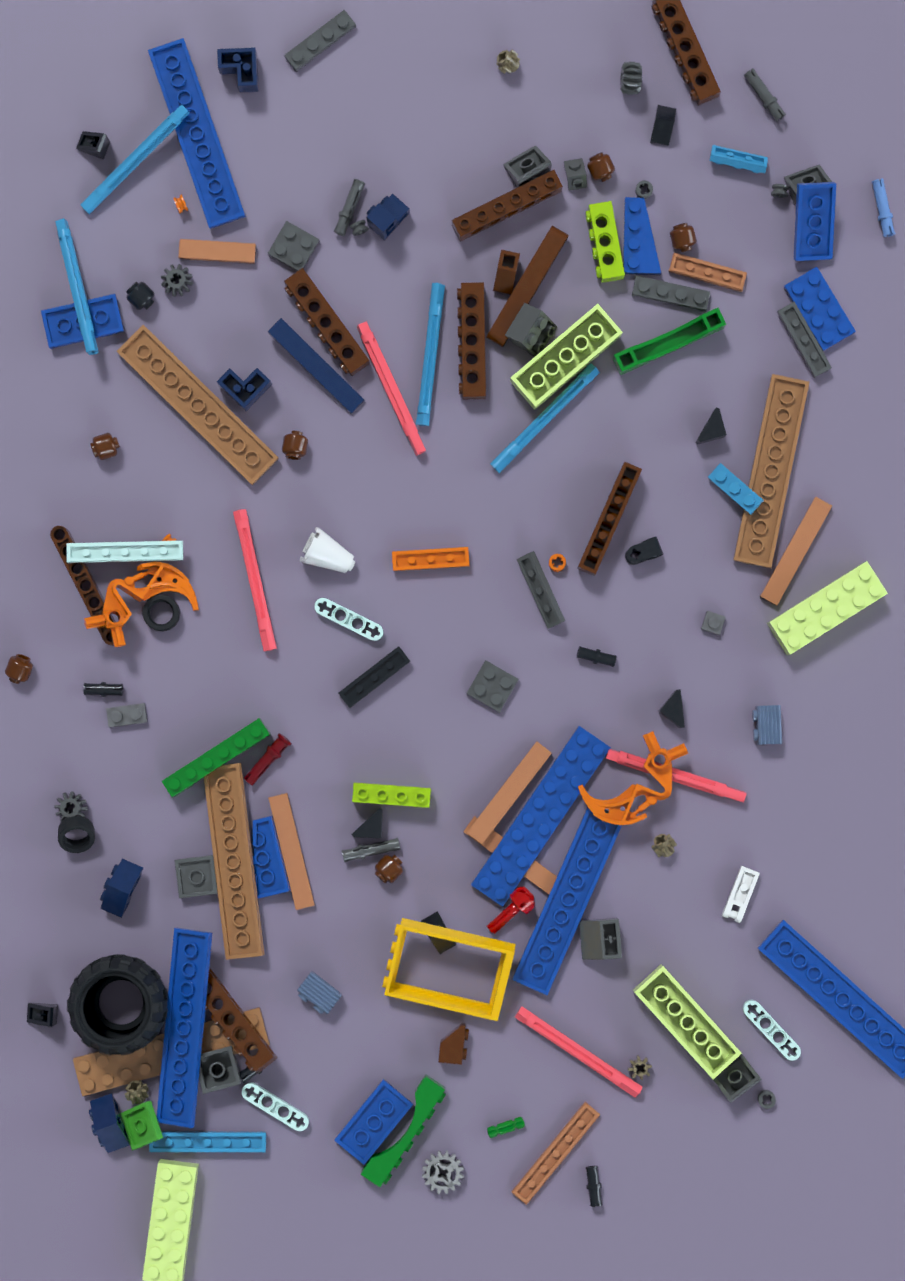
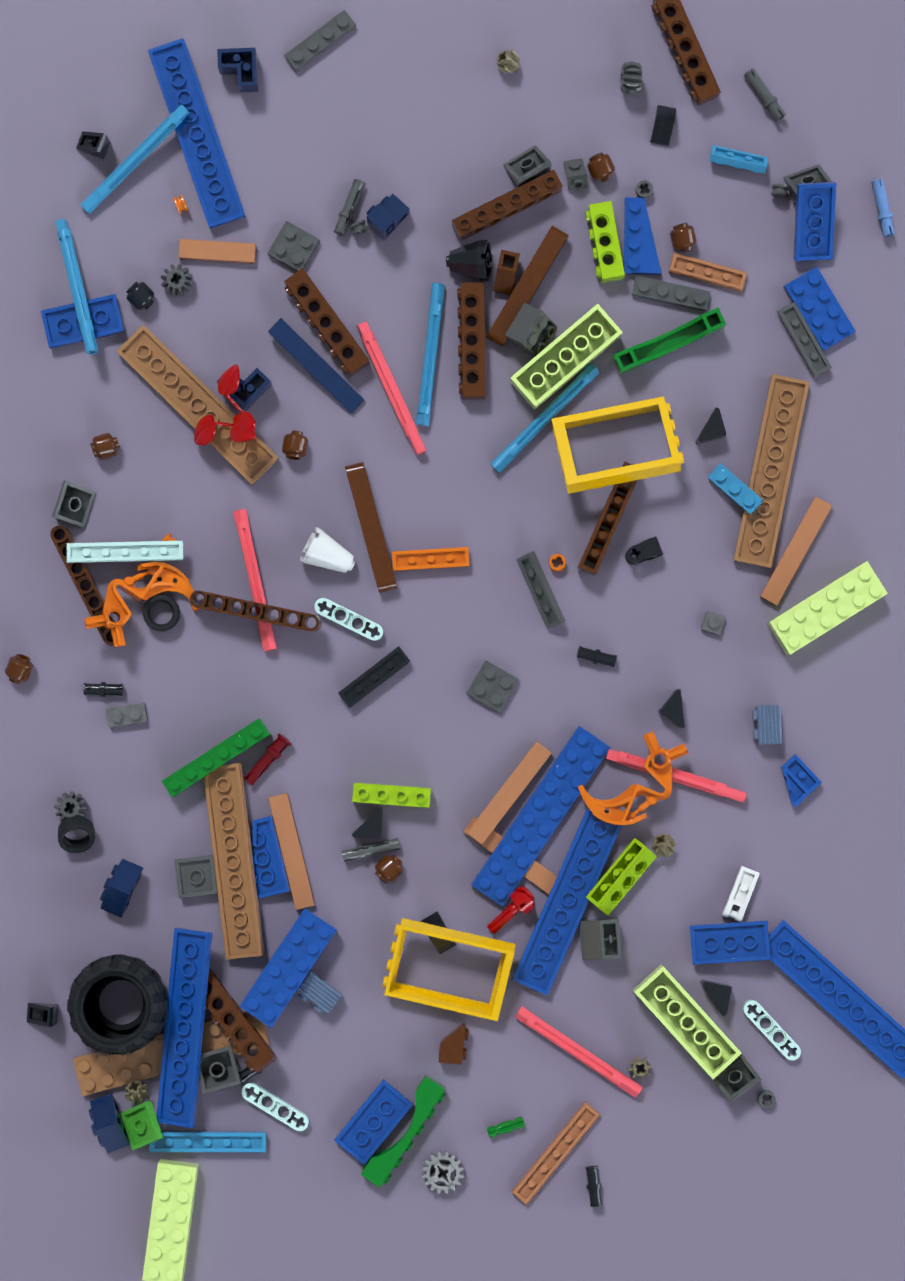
none -> dark grey slope [52,480,96,528]
none -> reddish brown beam [190,591,322,632]
none -> red plant [194,364,257,446]
none -> blue brick [239,908,337,1028]
none -> reddish brown beam [345,462,397,593]
none -> black cone [446,240,492,281]
none -> yellow window [552,396,684,494]
none -> lime brick [586,838,657,916]
none -> blue plate [690,921,771,965]
none -> black slope [700,980,732,1016]
none -> blue wing [781,754,822,808]

